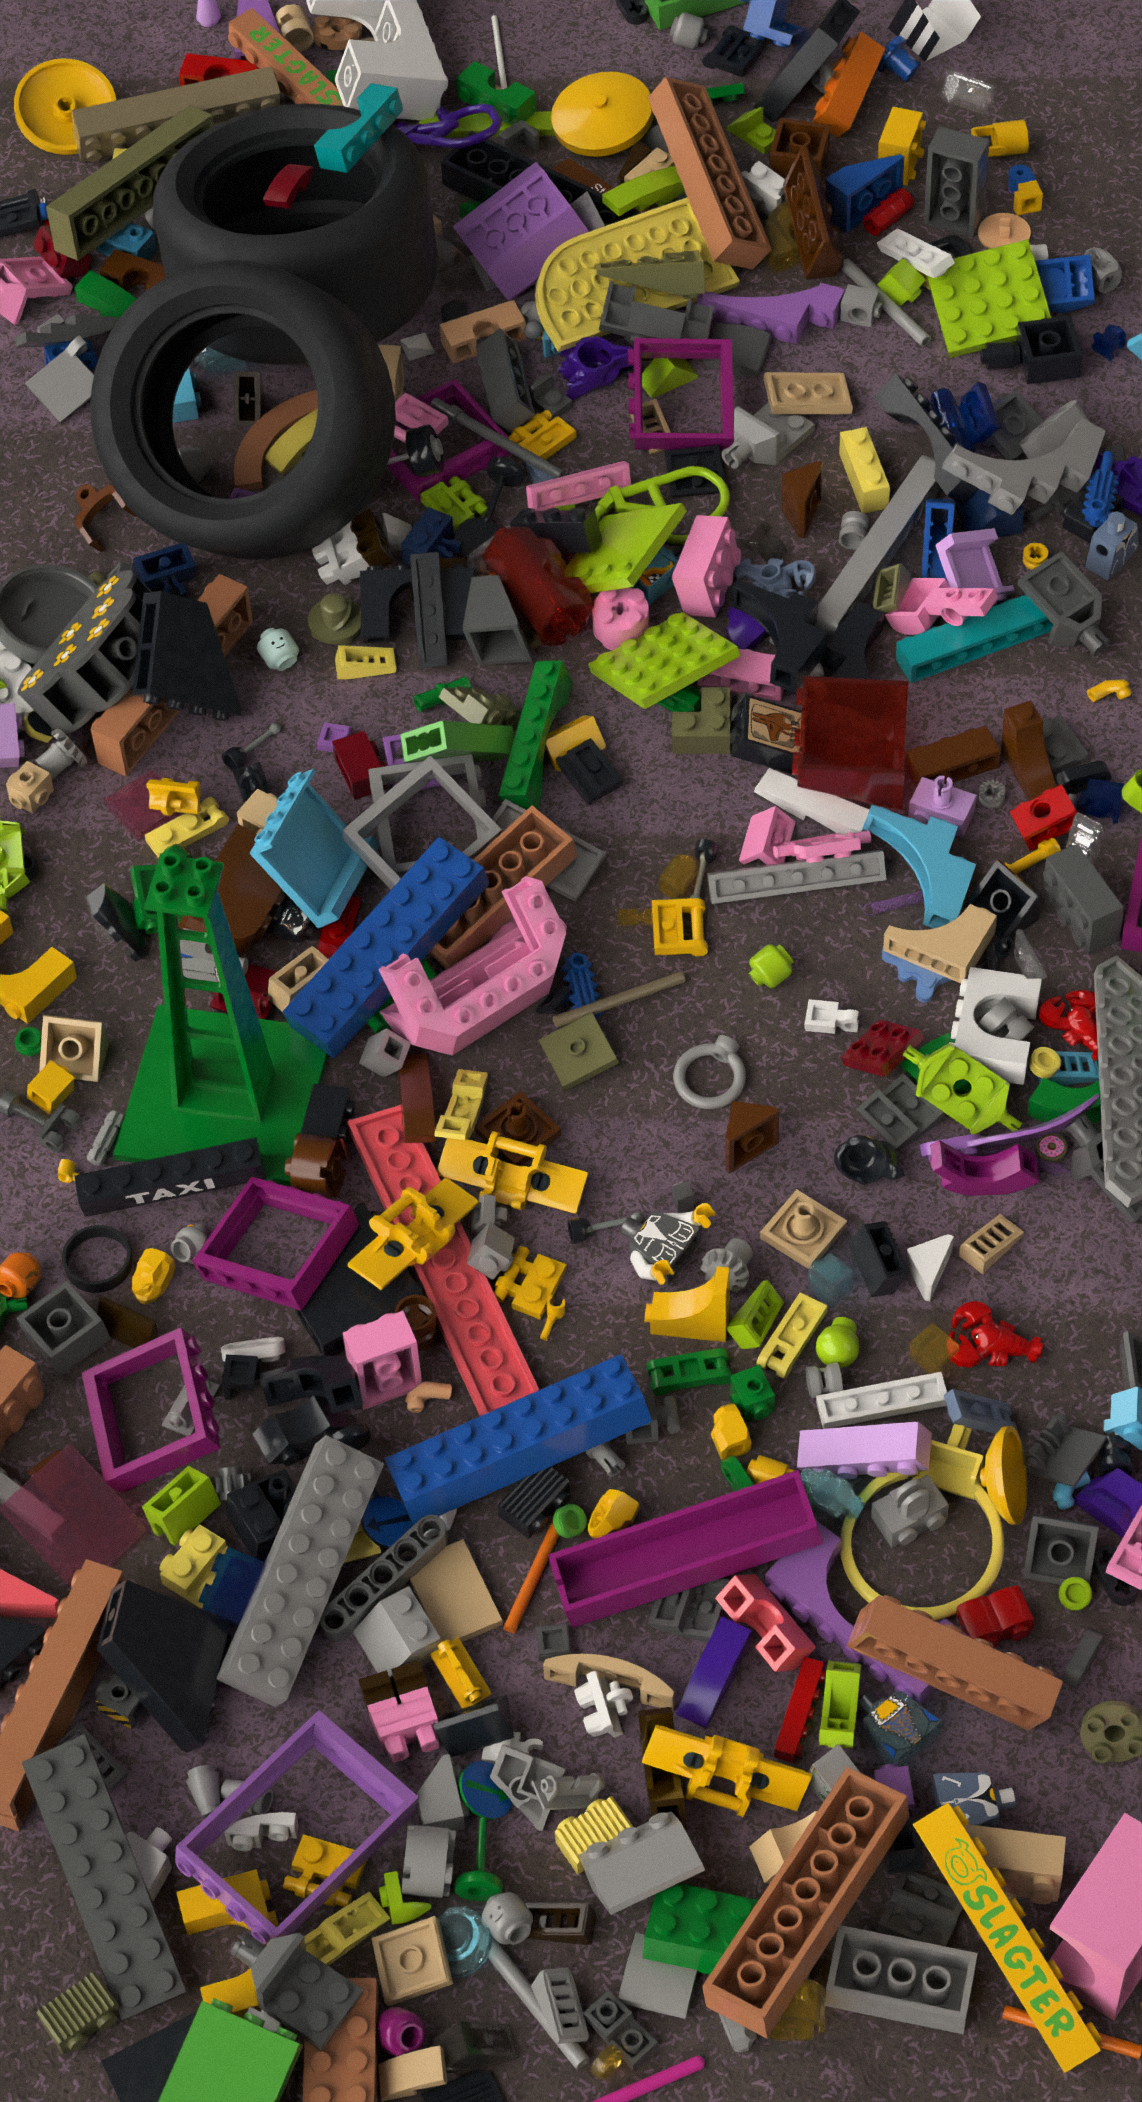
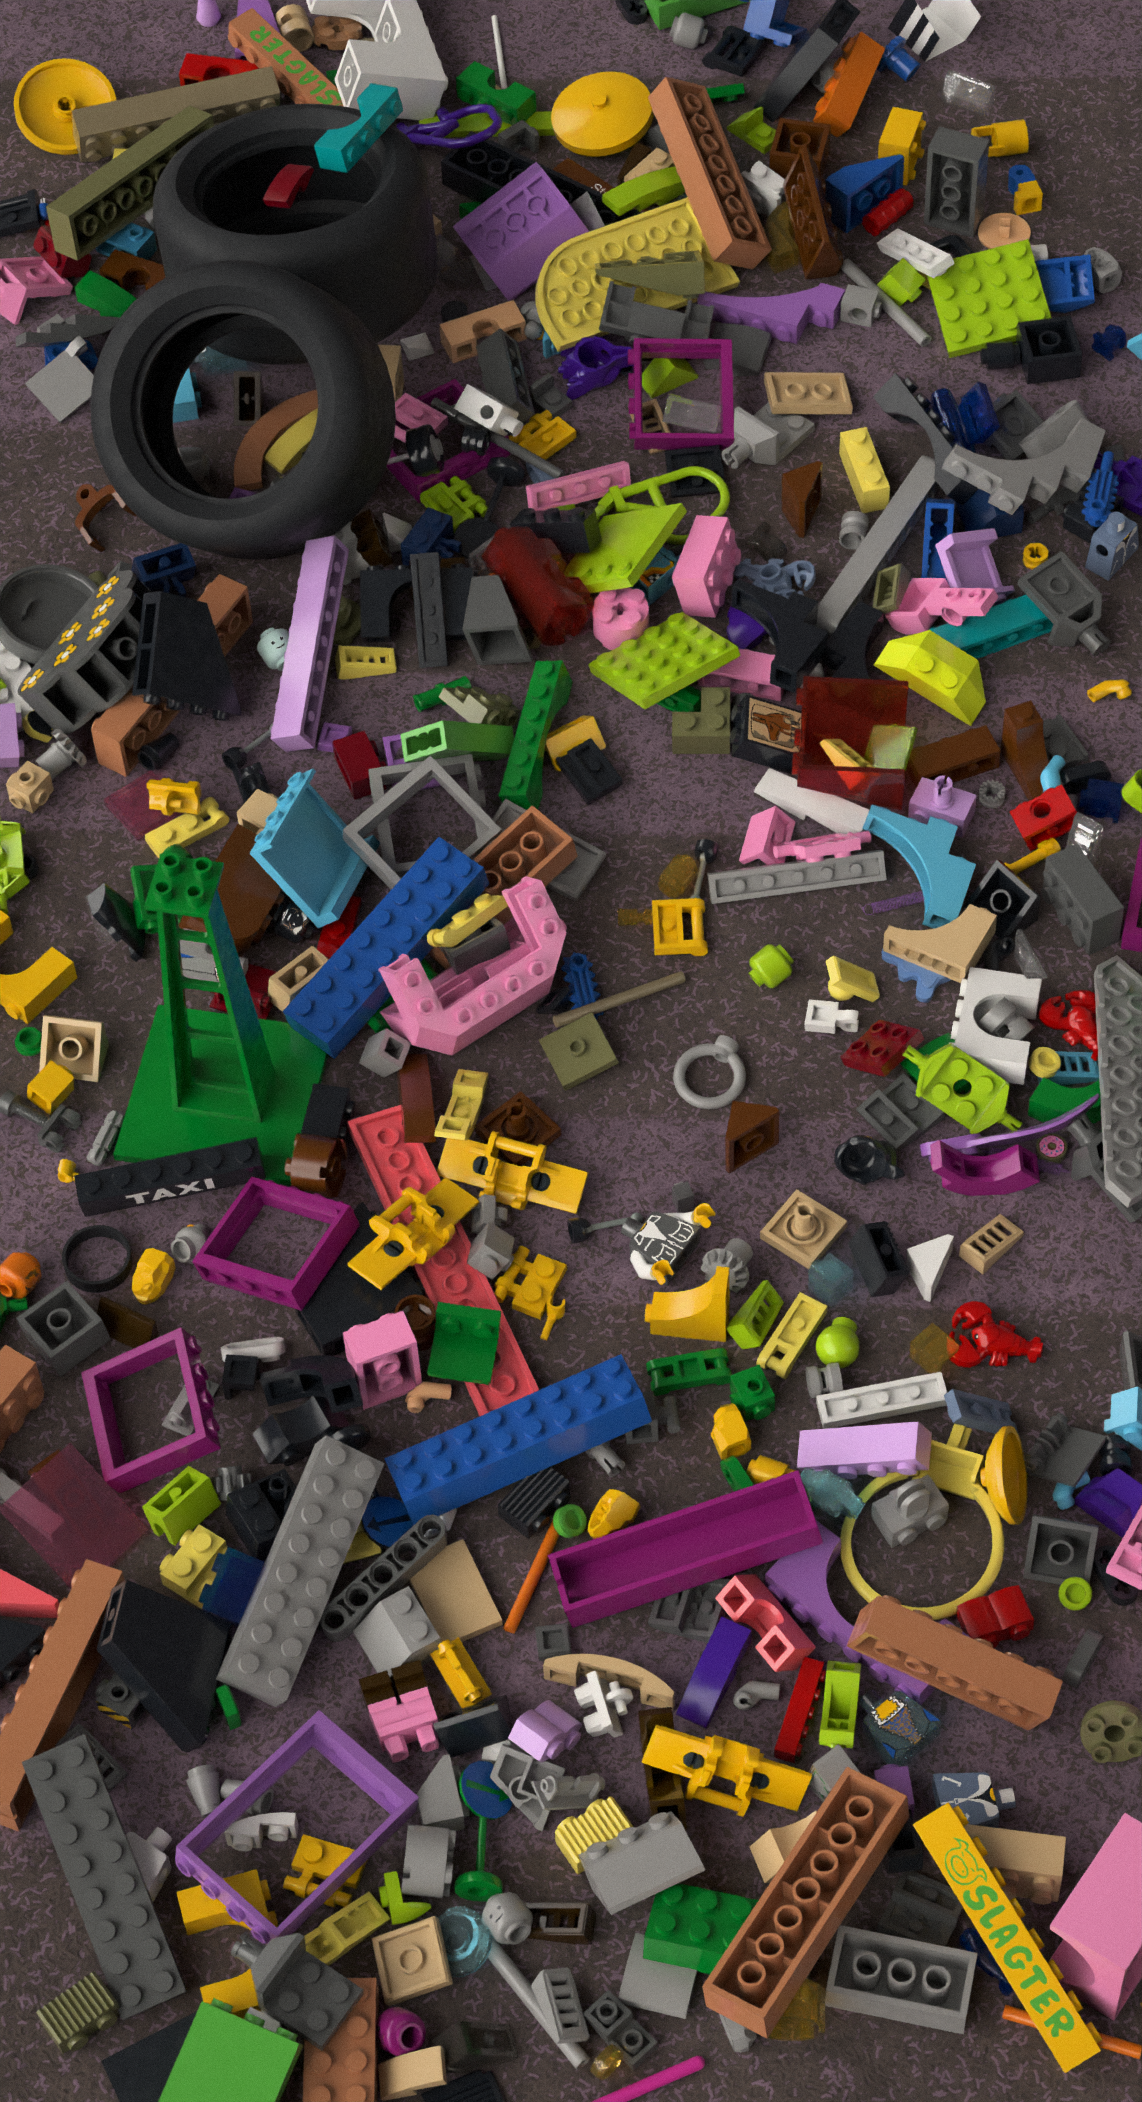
none -> black cone [137,733,179,771]
none -> green tile [216,1685,242,1730]
none -> lavender brick [271,536,349,752]
none -> light yellow plate [427,894,508,947]
none -> green bracket [427,1302,501,1385]
none -> dark grey slope [439,917,511,975]
none -> white torso [454,384,523,437]
none -> black wheel [461,425,491,456]
none -> lavender brick [508,1700,582,1762]
none -> clear slope [662,393,722,433]
none -> light grey arm [733,1680,780,1711]
none -> light yellow slope [820,739,880,788]
none -> light yellow tile [826,956,880,1002]
none -> clear neon green piece [864,723,918,777]
none -> neon yellow wedge [874,630,986,726]
none -> clear blue arm [959,1927,1013,1996]
none -> medium azure arm [1040,755,1065,792]

